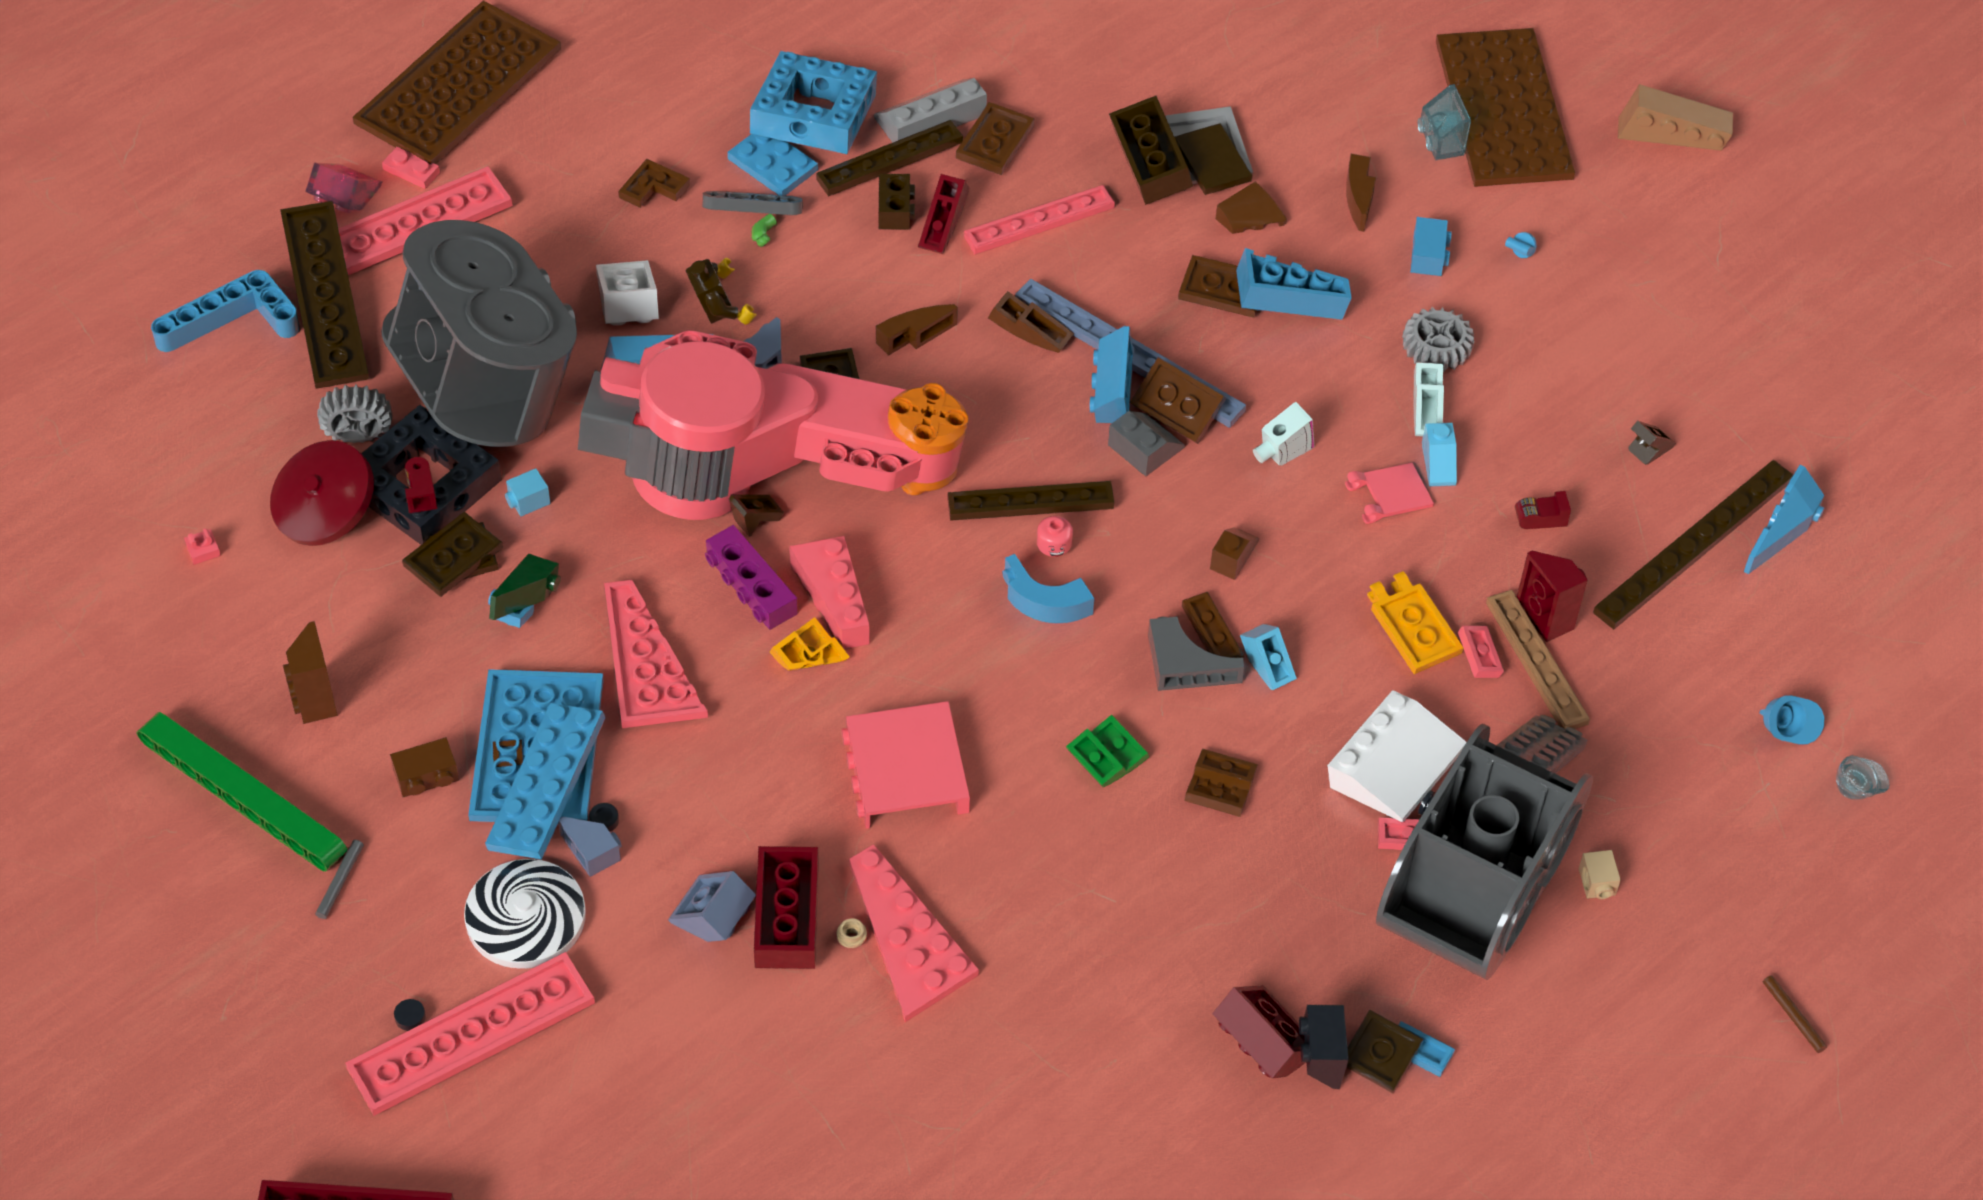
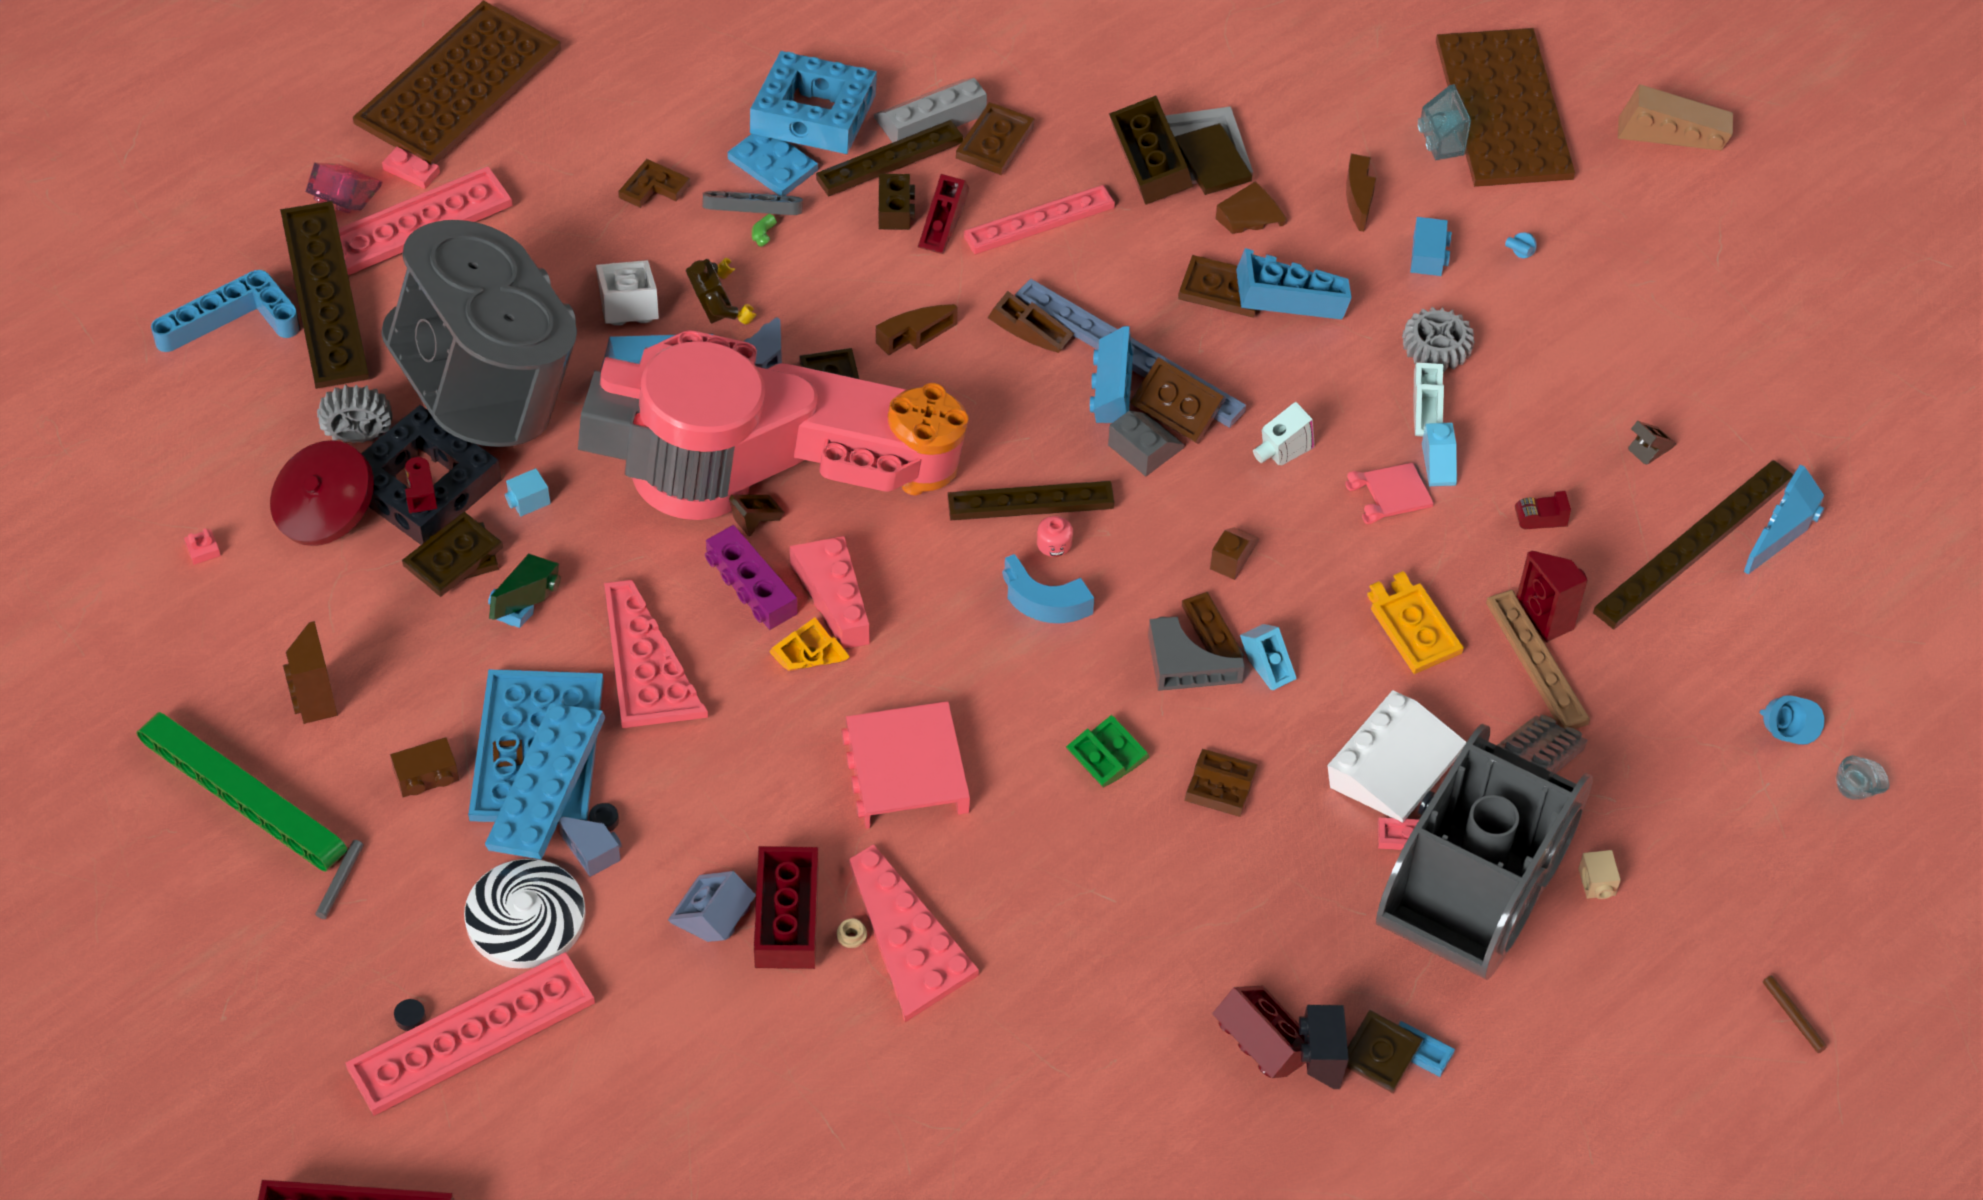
coral plate [1458,626,1504,678] -> none

